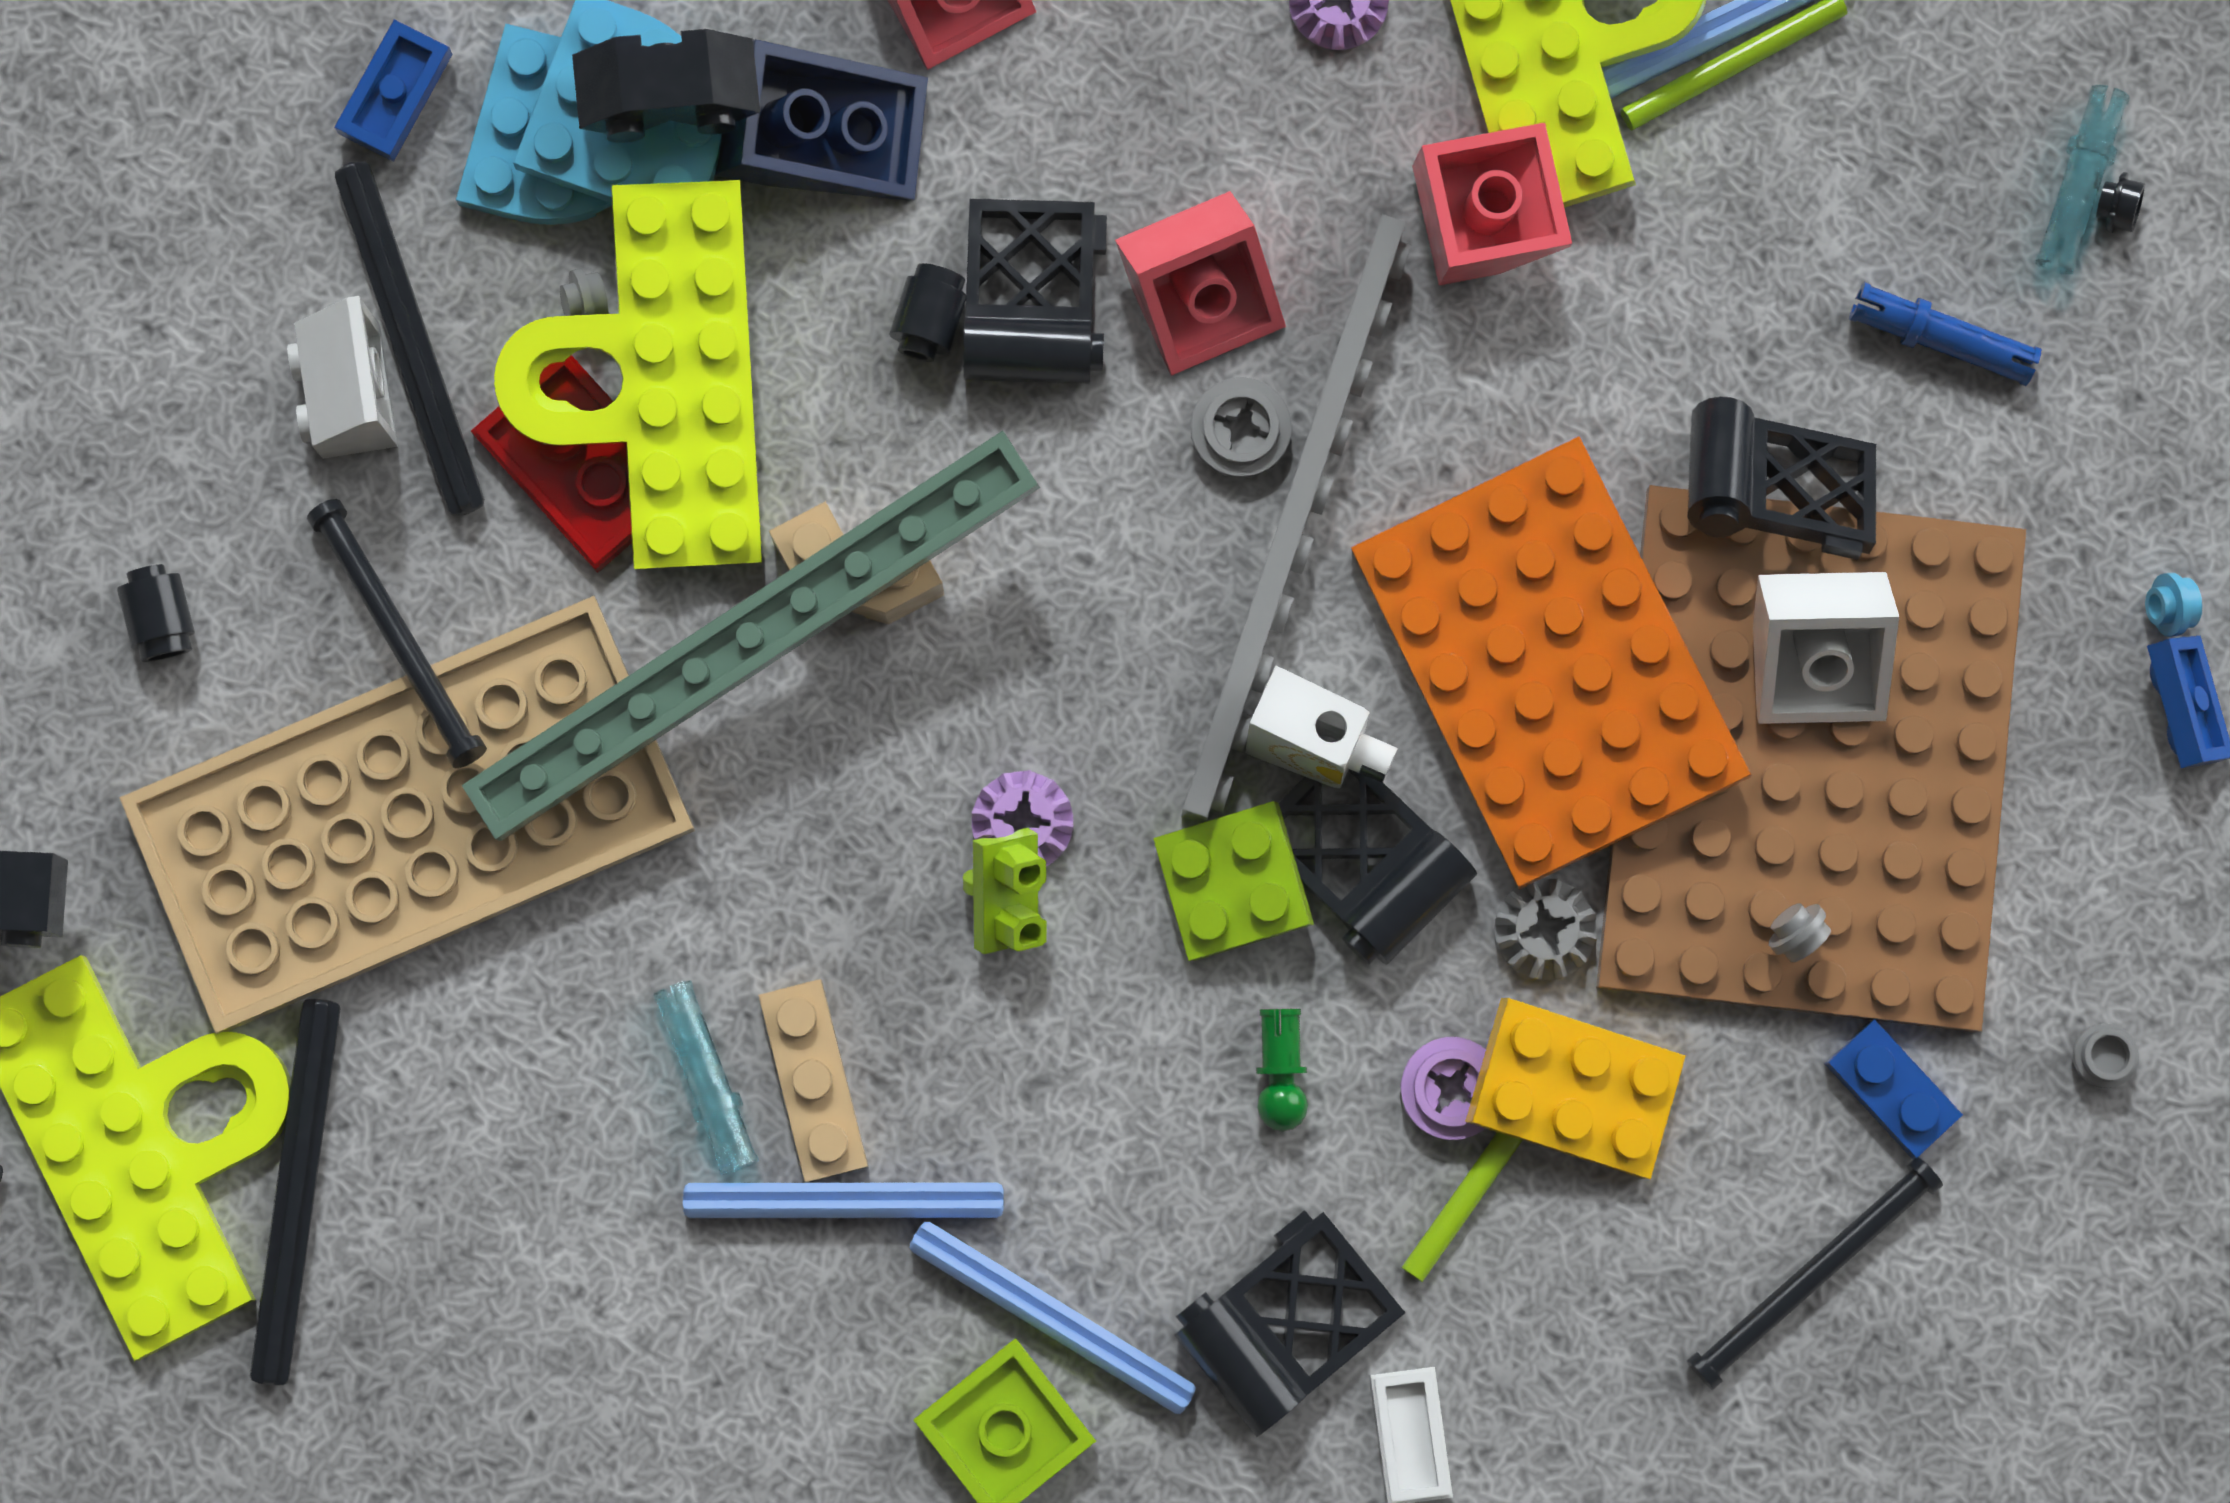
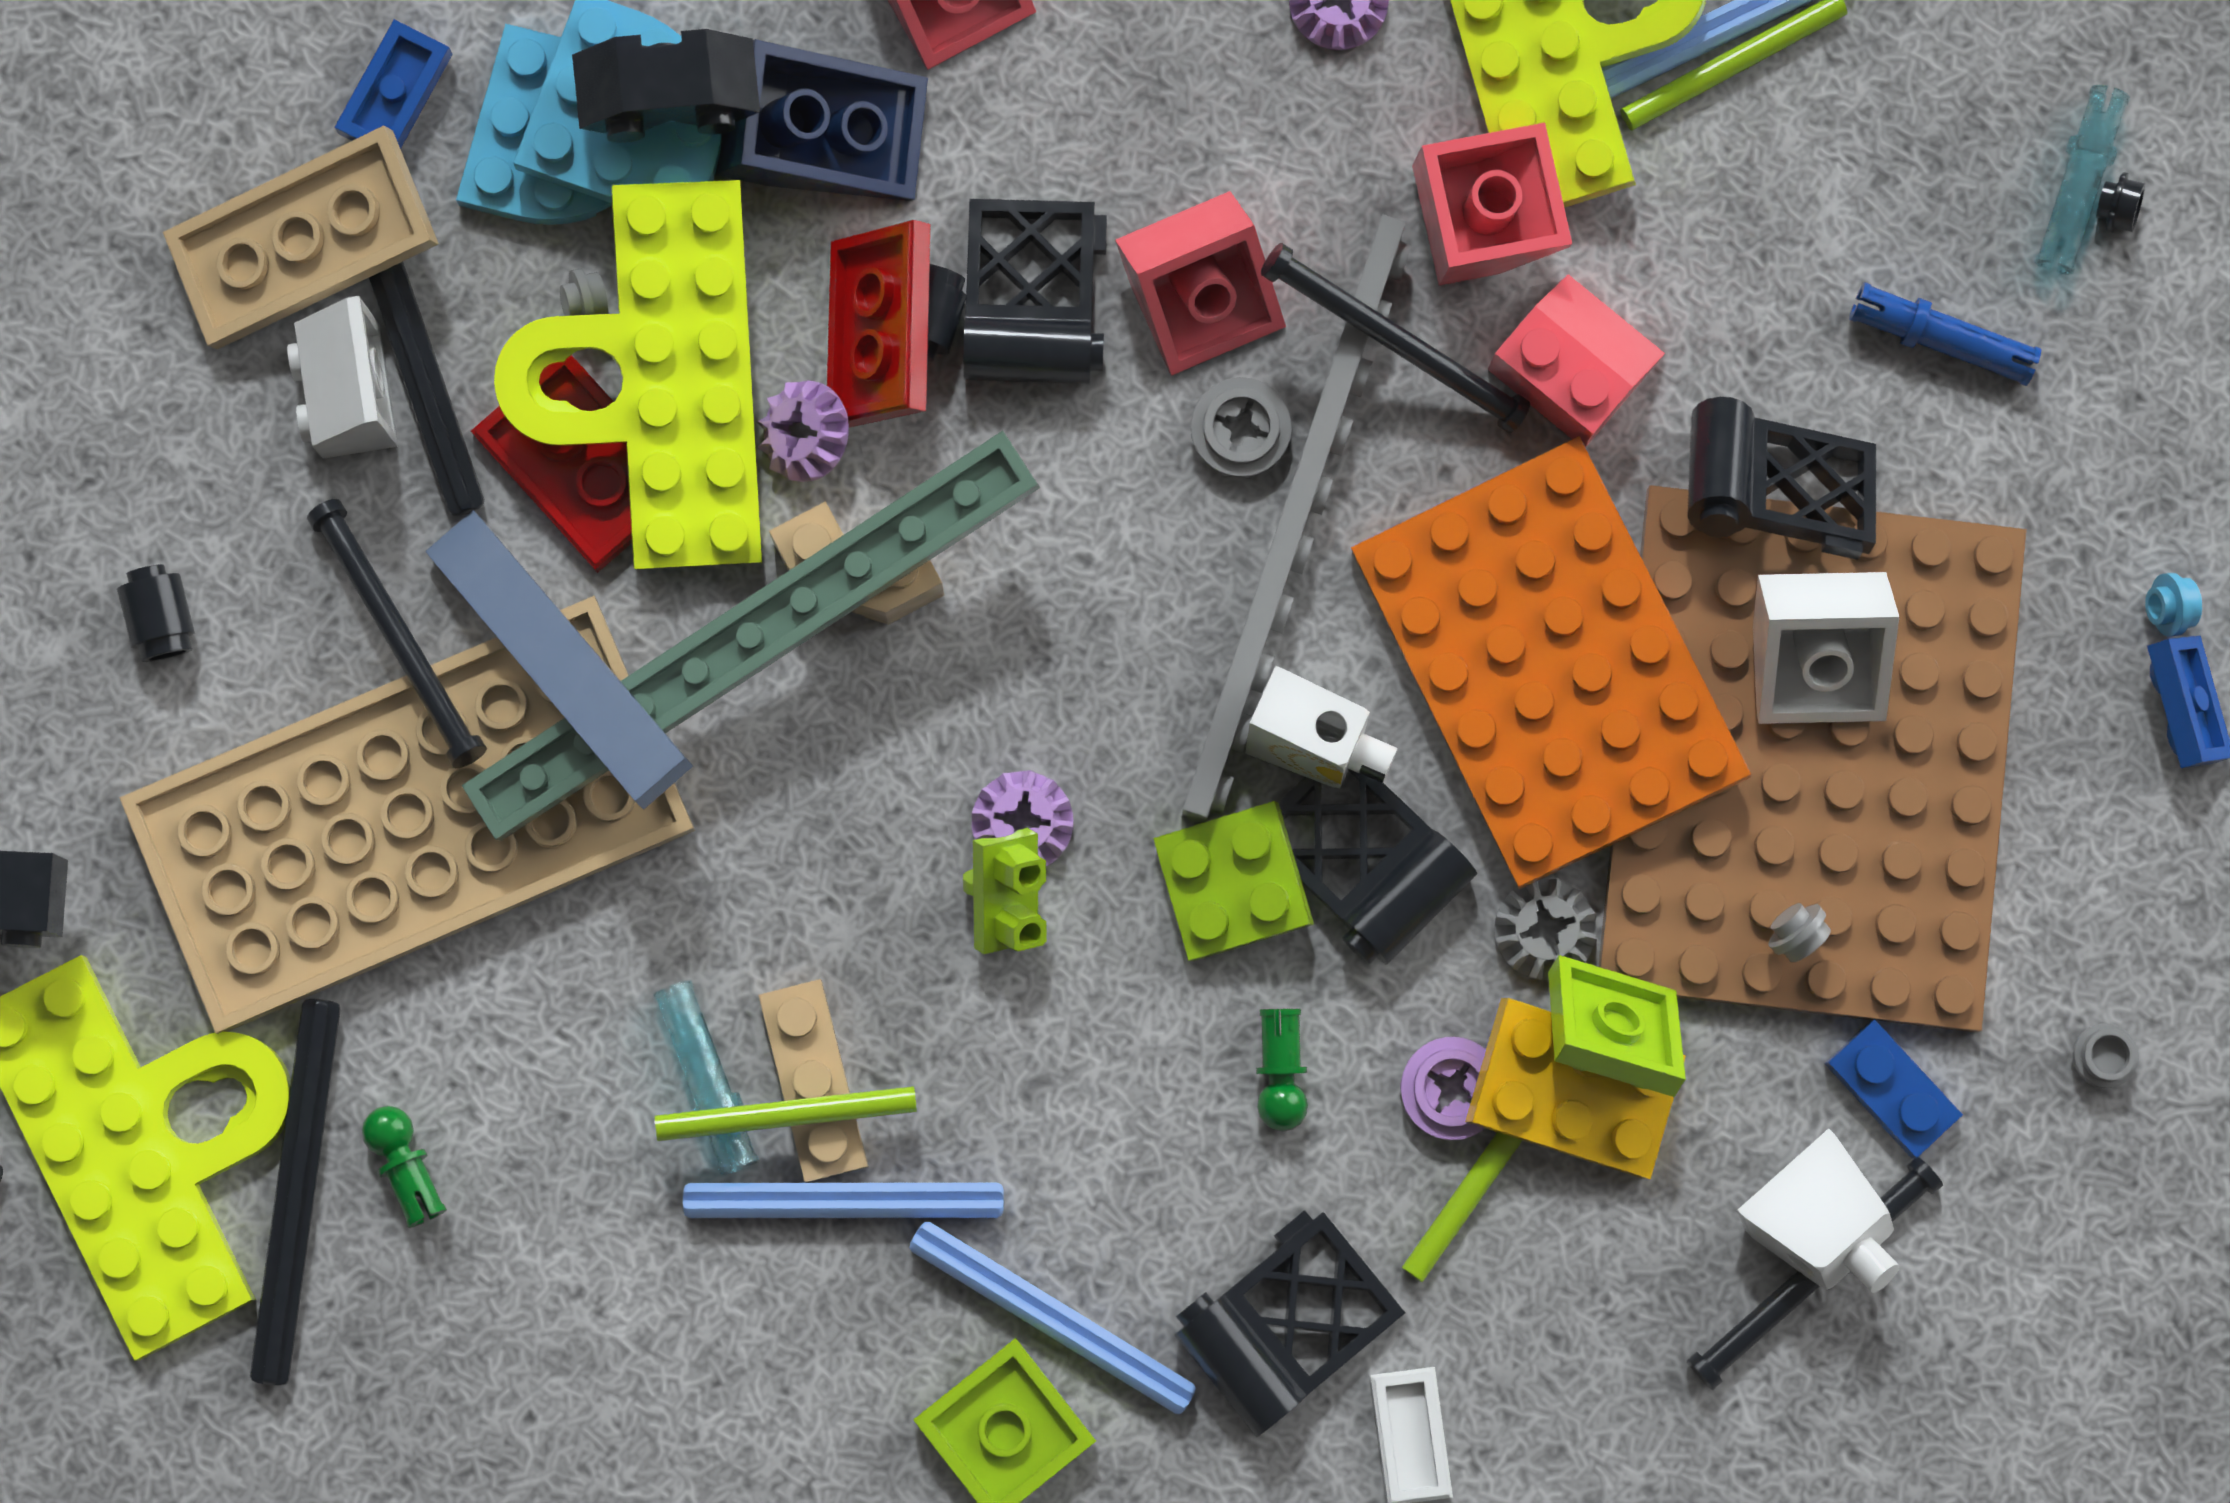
none -> tan plate [163,126,439,350]
none -> green pin [362,1106,447,1228]
none -> sand blue tile [425,510,693,809]
none -> lime bar [655,1086,917,1141]
none -> lavender gear [757,380,849,482]
none -> red tile [827,220,931,428]
none -> black bar [1261,243,1530,433]
none -> coral slope [1488,274,1665,448]
none -> lime plate [1548,955,1686,1097]
none -> white torso [1737,1129,1900,1293]

